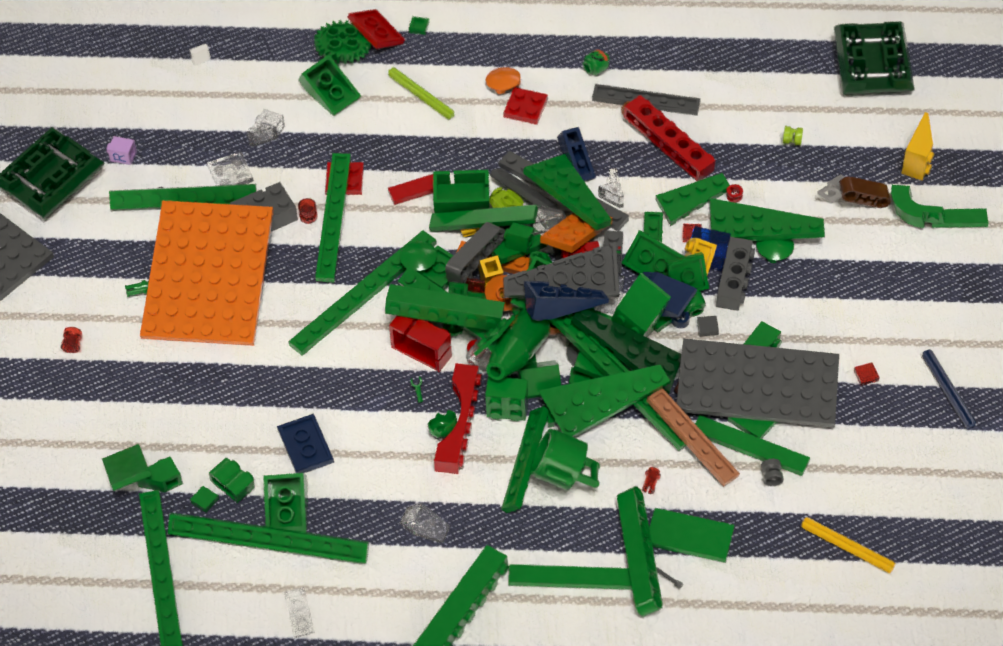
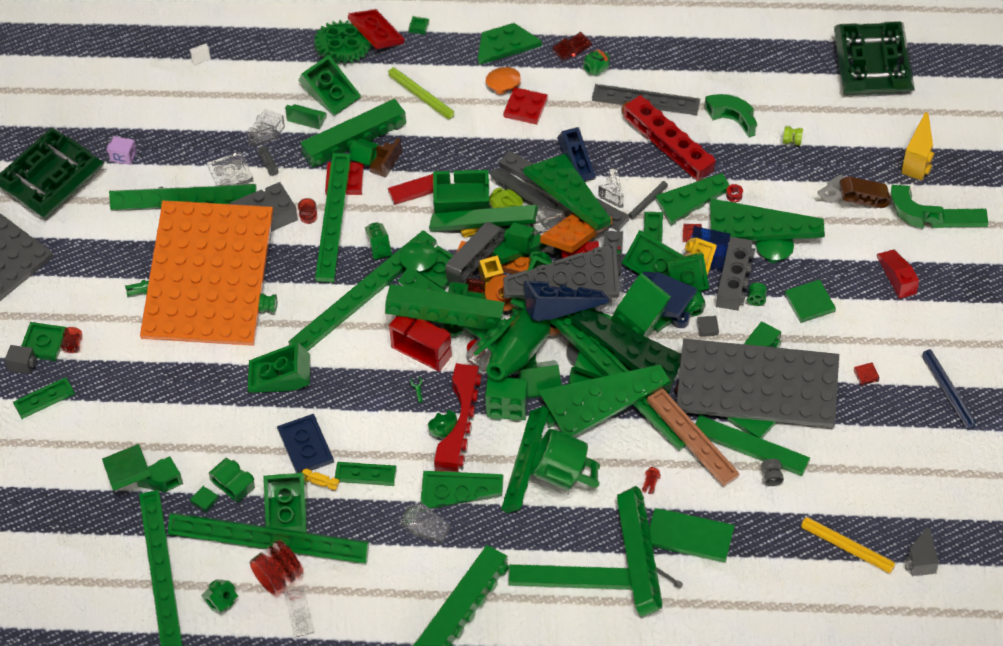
none -> dark grey brick [4,345,37,374]
none -> green tile [13,377,75,419]
none -> green tile [21,322,68,361]
none -> green brick [201,579,238,613]
none -> green slope [248,342,310,393]
none -> clear red wheel [249,540,304,596]
none -> dark grey axle [257,145,278,176]
none -> green wheel [259,293,277,313]
none -> green panel [285,104,327,130]
none -> green brick [300,98,407,168]
none -> yellow axle [302,469,339,491]
none -> green tile [335,462,397,486]
none -> green brick [349,138,379,165]
none -> green bracket [365,222,392,259]
none -> reddish brown panel [369,138,402,178]
none -> green wing [420,471,504,511]
none -> green wing [478,23,542,65]
none -> clear red slope [552,31,592,60]
none -> dark grey bar [628,181,668,220]
none -> green arch [704,94,757,138]
none -> green wheel [747,283,767,306]
none -> green tile [785,280,836,323]
none -> red slope [877,249,919,299]
none -> dark grey slope [905,528,939,576]

